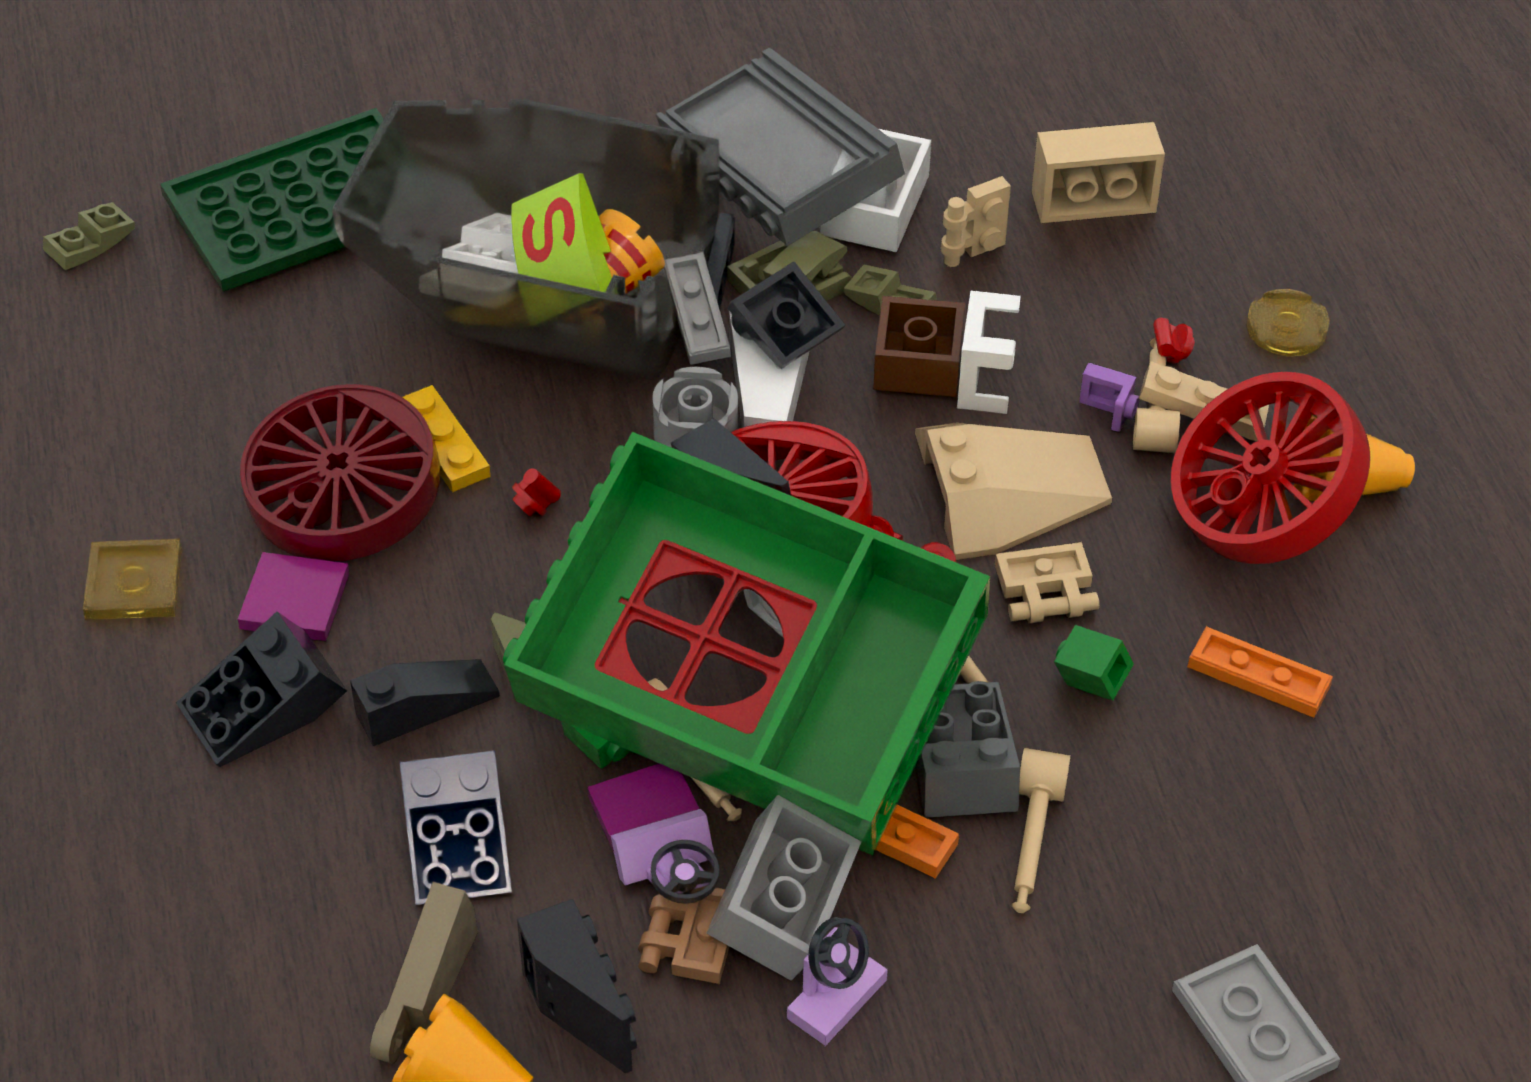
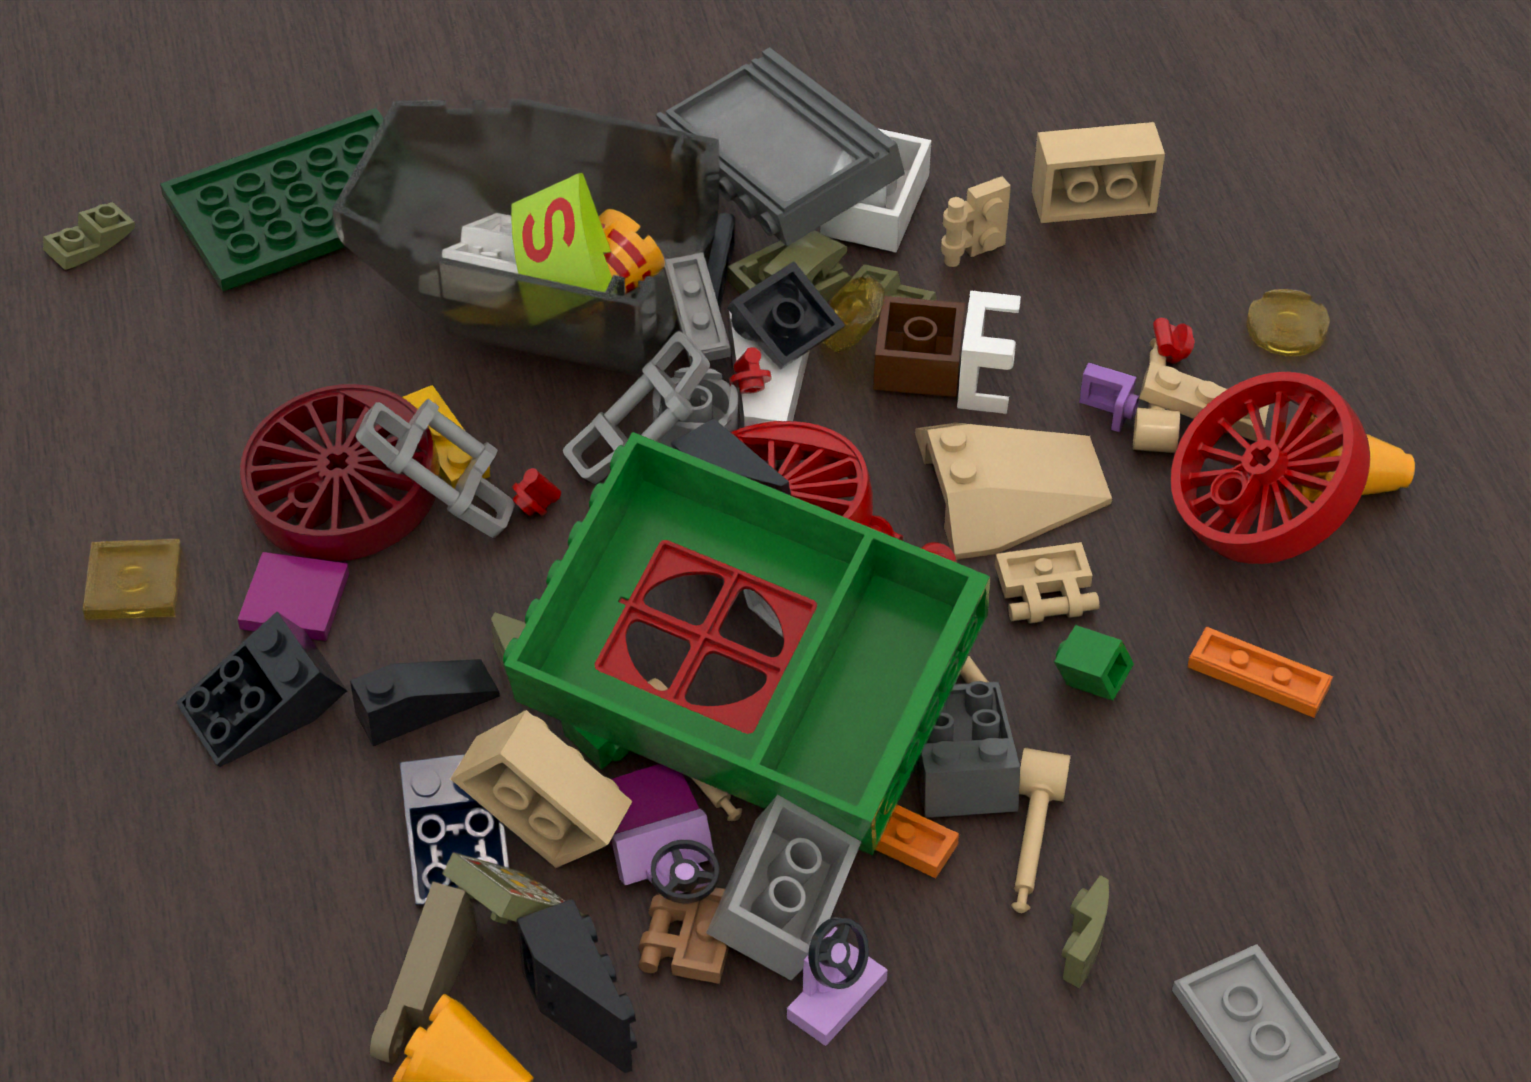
none -> light grey bar [356,399,515,538]
none -> olive container [442,852,584,924]
none -> tan brick [450,710,632,868]
none -> light grey bar [563,331,710,484]
none -> red plate [729,347,772,394]
none -> clear yellow tile [822,276,885,353]
none -> olive slope [1061,875,1109,989]

